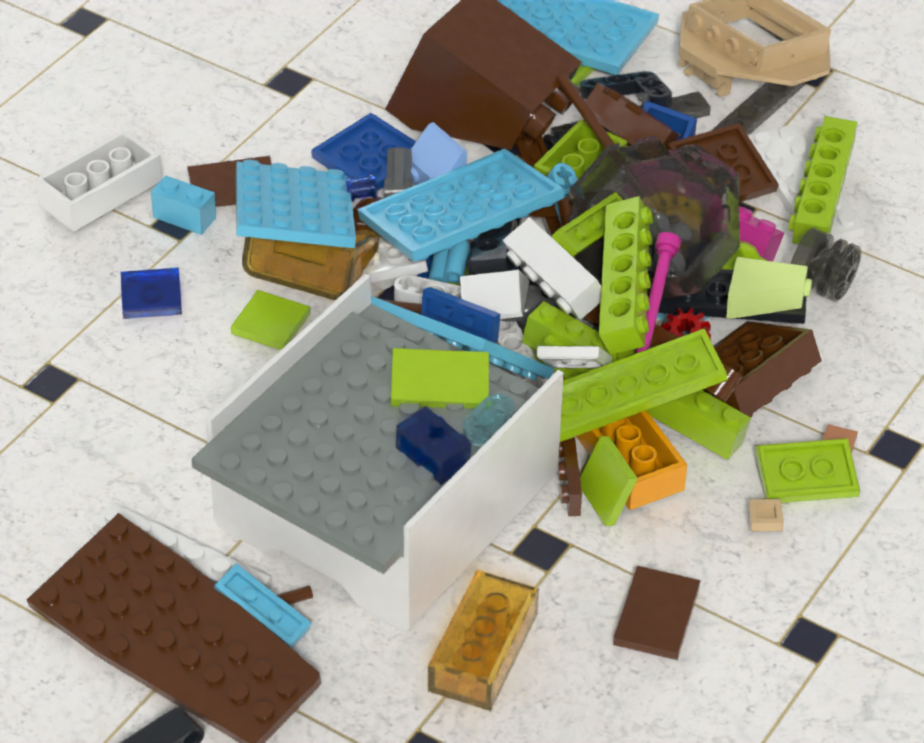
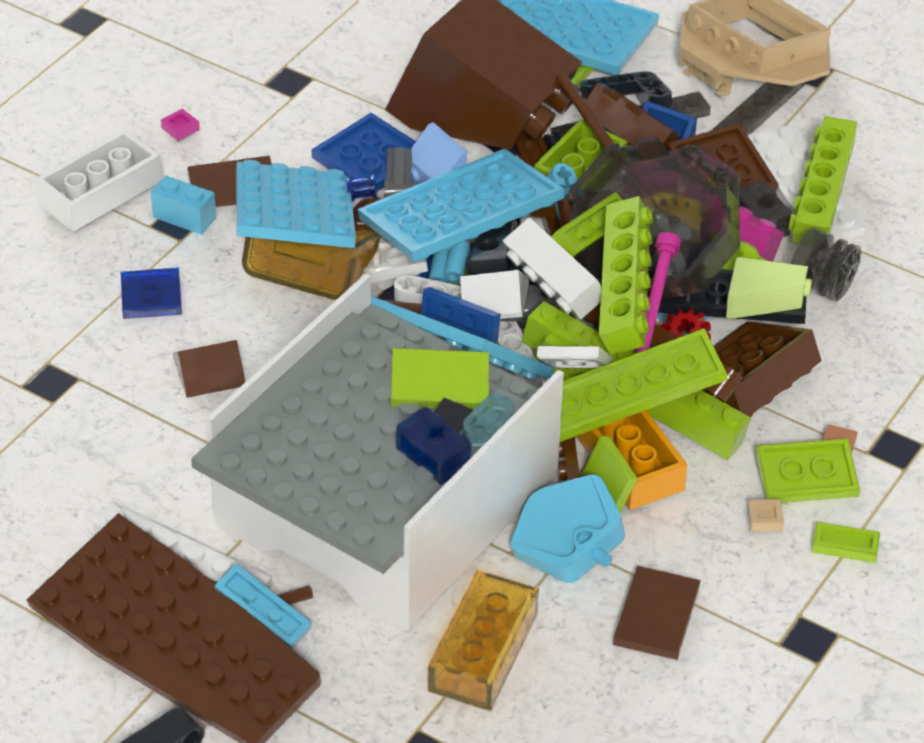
lime tile [231,290,310,350] -> none
none -> dark pink plate [161,108,200,141]
none -> reddish brown slope [173,340,245,398]
none -> black tile [428,398,473,436]
none -> medium azure animal [511,475,625,583]
none -> clear smoke brick [732,180,792,237]
none -> lime tile [812,522,880,563]

